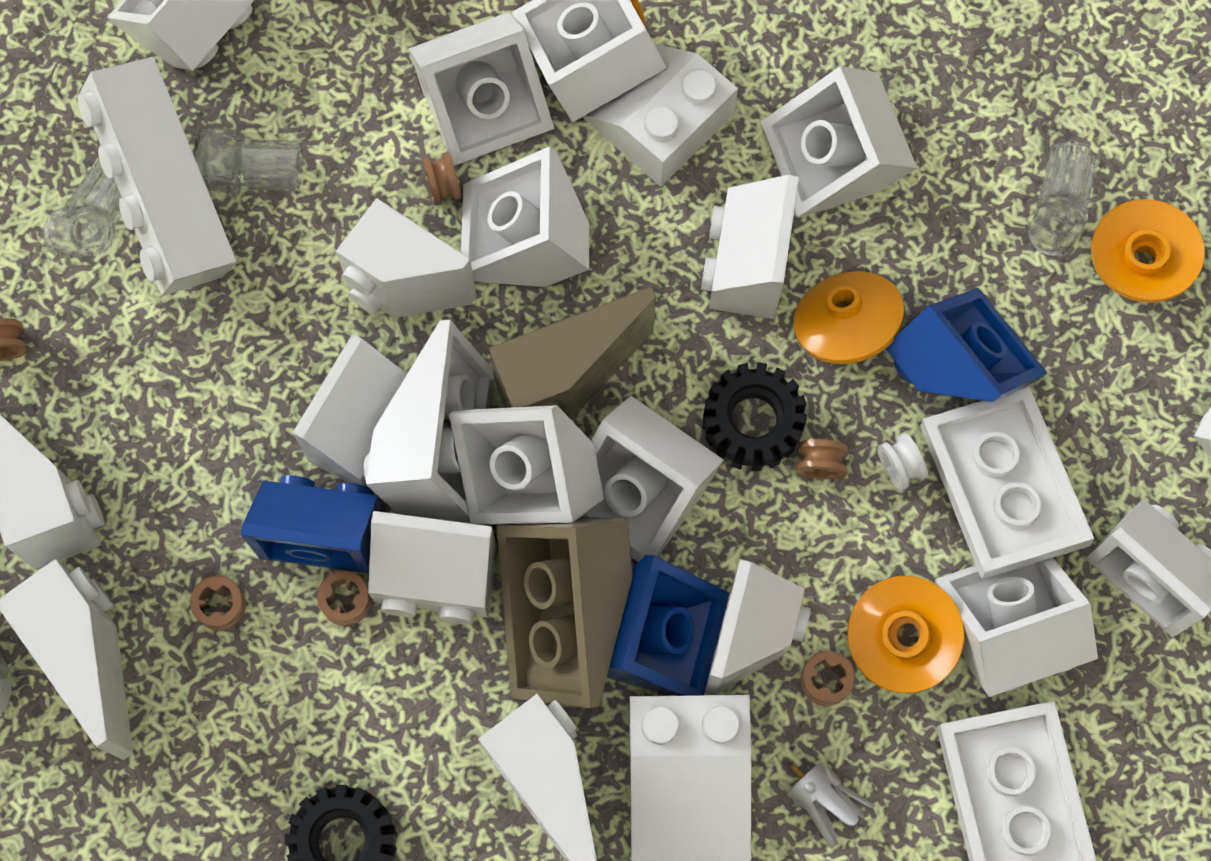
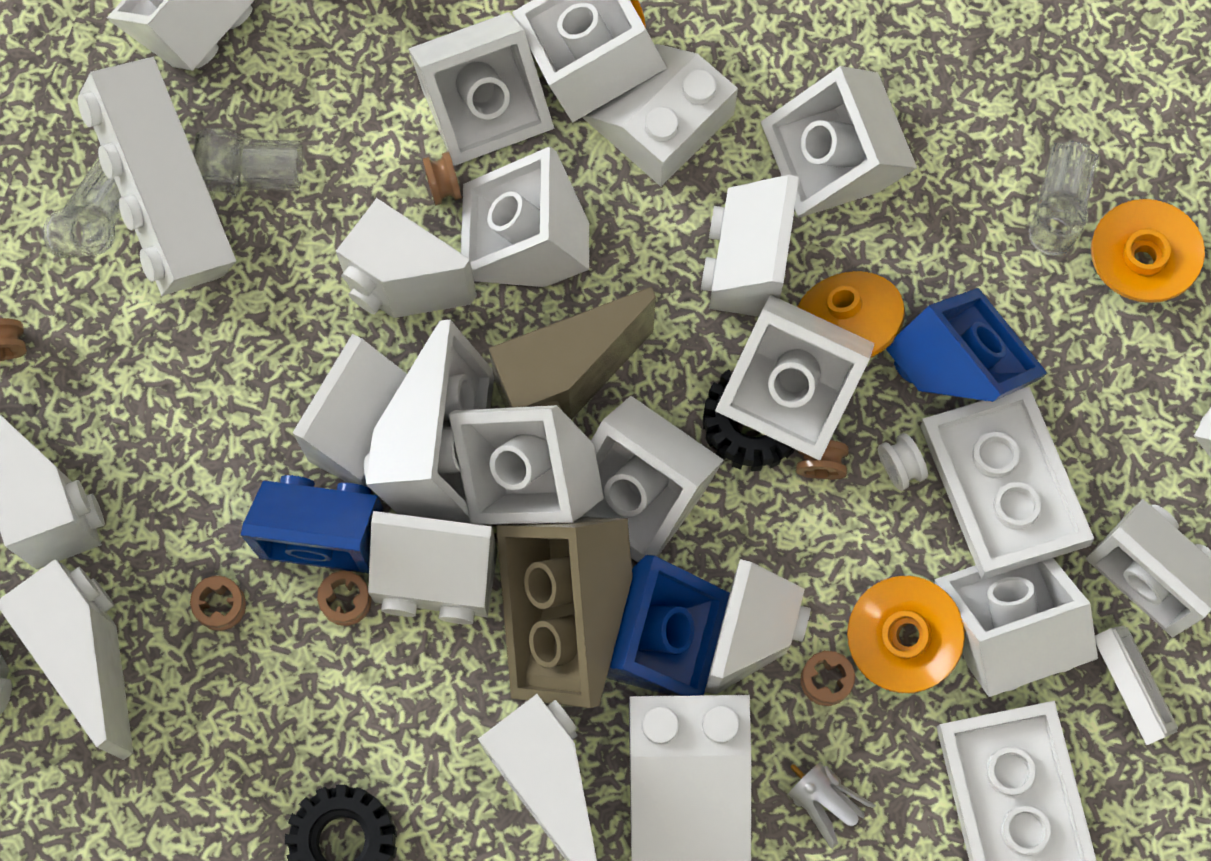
none -> white slope [715,295,874,460]
none -> white tile [1095,626,1178,745]

